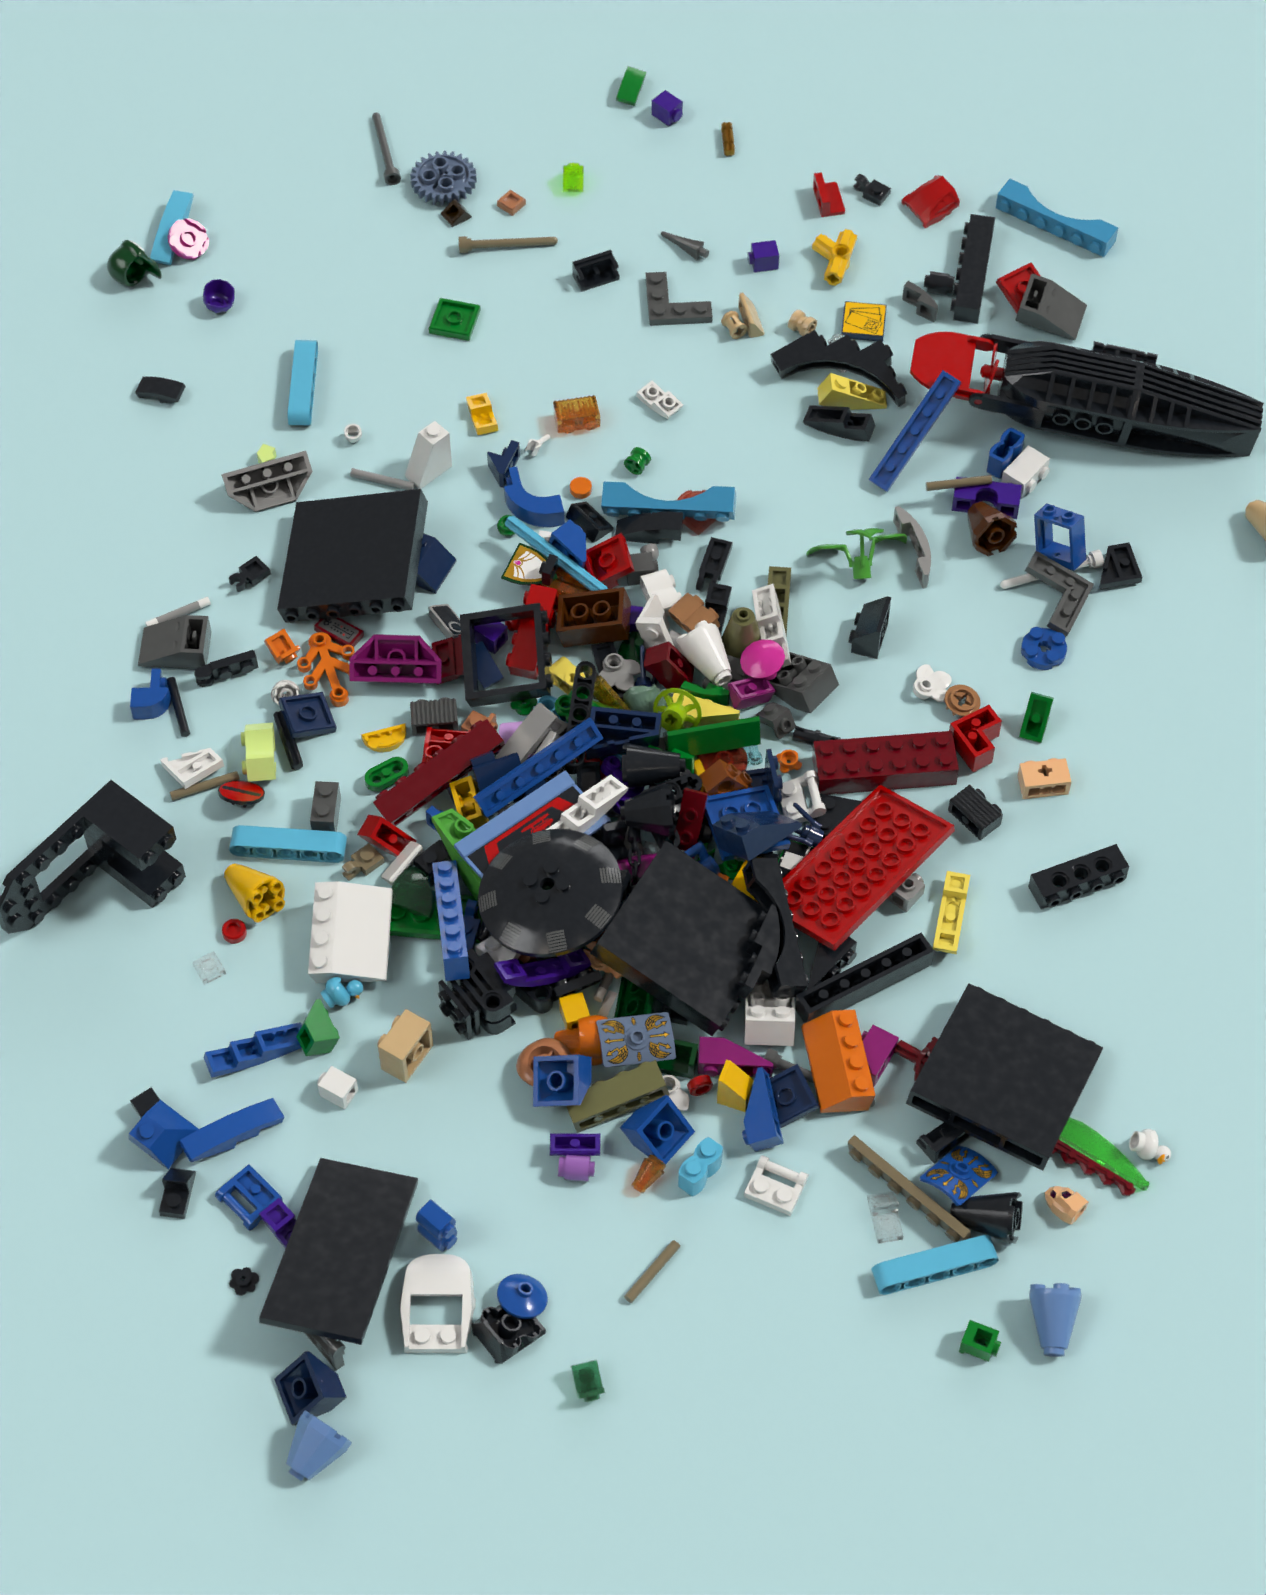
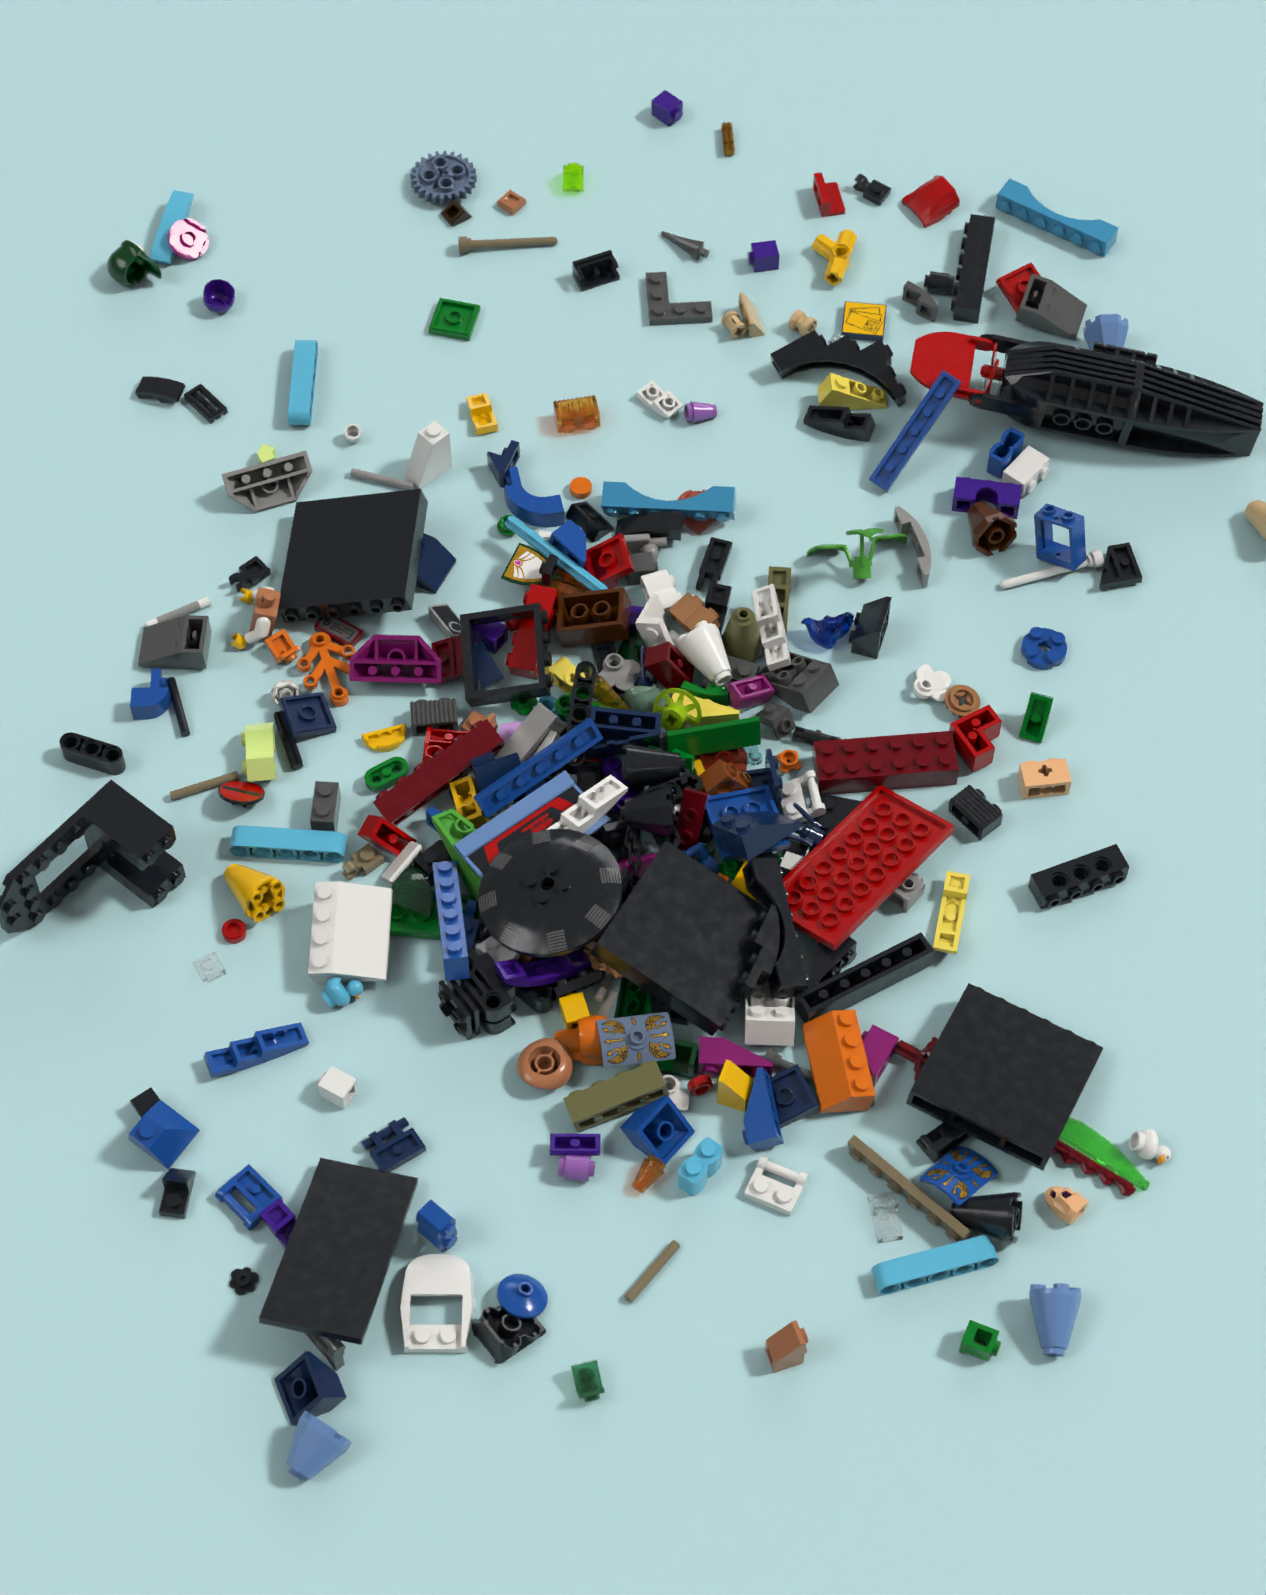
white wing [160,748,224,789] -> none
blue slope [179,1098,284,1162] -> none
black hinge [194,650,259,687] -> none
green slope [296,999,340,1056] -> none
dark grey piece [372,112,401,185] -> none
tan brick [377,1009,433,1083] -> none
white hand [525,434,550,456] -> none
blue slope [533,1055,592,1107] -> none
green slope [616,66,647,106] -> none
green wheel [624,447,651,475] -> none
dark pink dish [740,639,785,680] -> none
dark tan bar [925,475,992,491] -> none
dark grey plate [1025,551,1094,637] -> none
none -> black beam [59,732,126,775]
none -> black tile [184,384,228,424]
none -> torso [230,587,281,650]
none -> dark blue plate [361,1117,426,1172]
none -> light grey piece [623,534,667,553]
none -> medium lavender cone [684,401,717,423]
none -> nougat slope [765,1320,808,1373]
none -> clear blue hair [801,612,854,649]
none -> medium blue cone [1083,314,1129,350]

